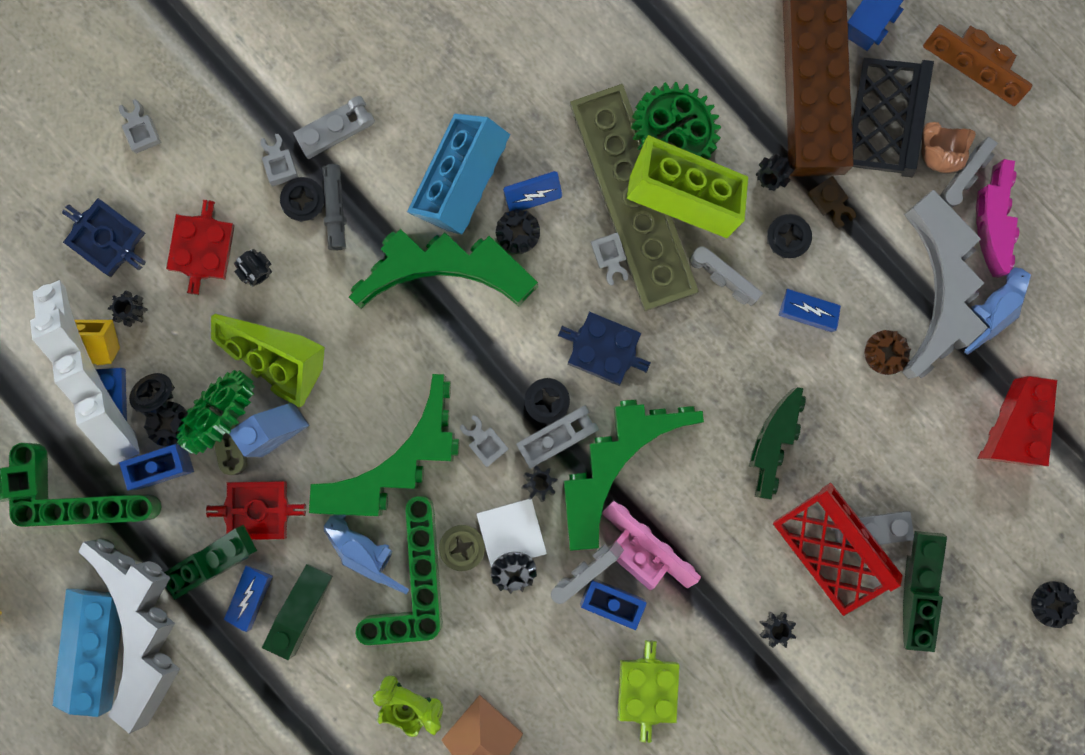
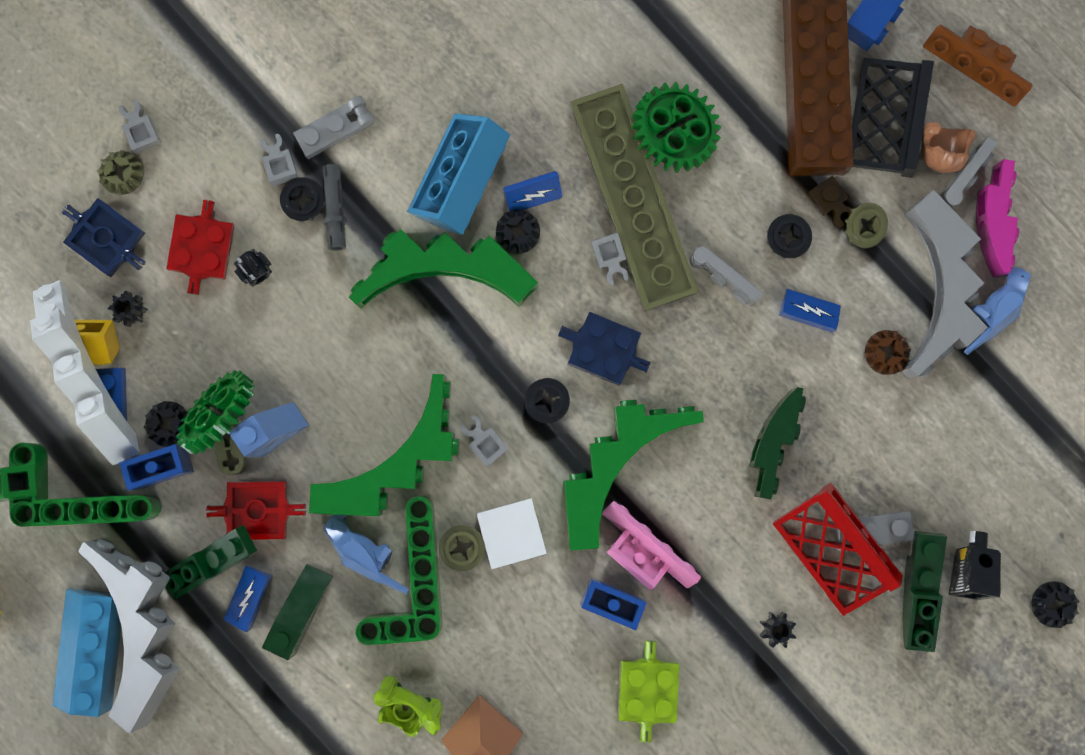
black gear [129,373,175,415] -> none
lime wedge [211,314,325,407] -> none
black gear [491,552,537,594] -> none
light grey plate [516,405,599,469] -> none
black gear [521,465,558,502] -> none
light grey plate [551,541,624,604] -> none
lime slope [626,135,748,238] -> none
black gear [756,153,794,191] -> none
red wedge [977,376,1058,466] -> none
none -> olive gear [97,150,144,195]
none -> olive gear [844,203,888,248]
none -> black torso [949,531,1001,600]

